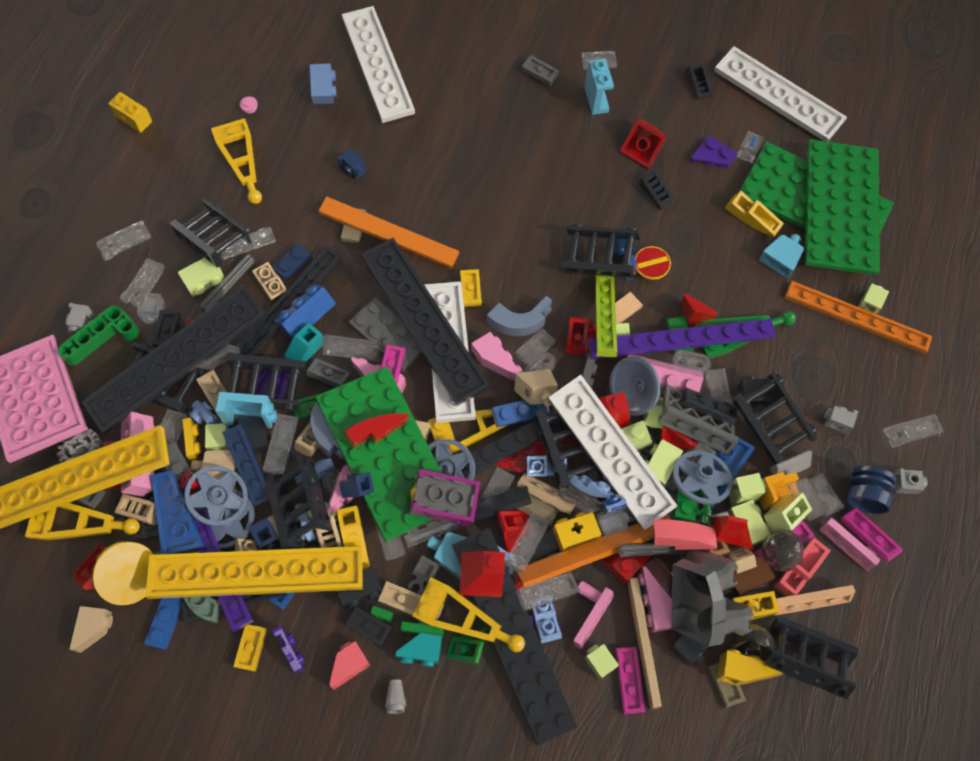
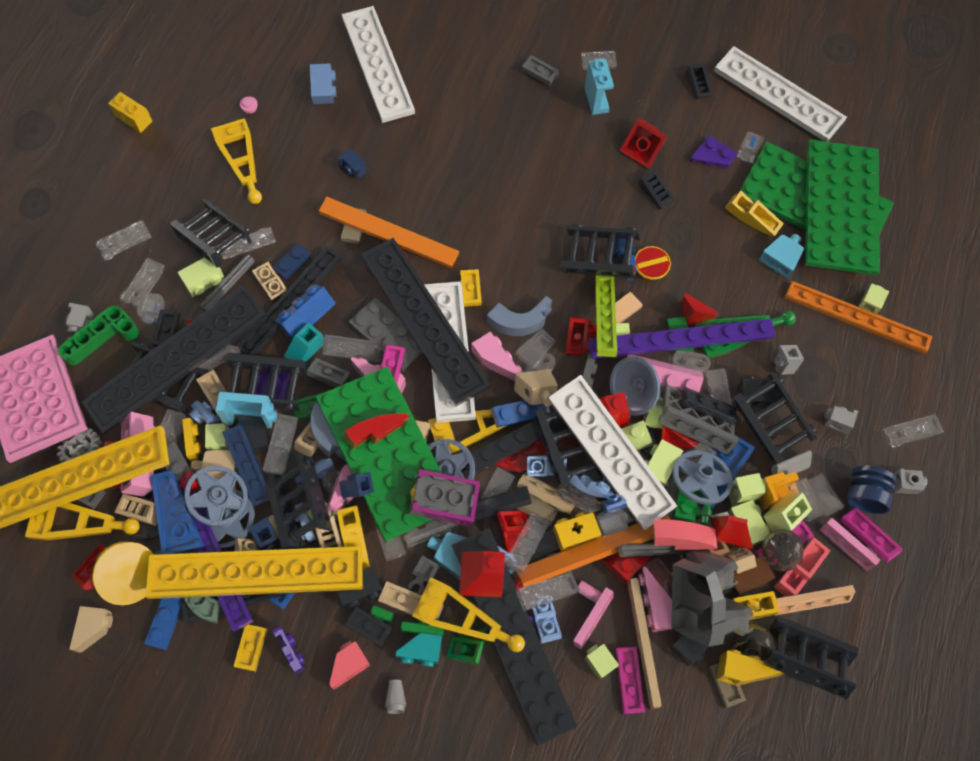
none -> light grey brick [774,345,804,375]

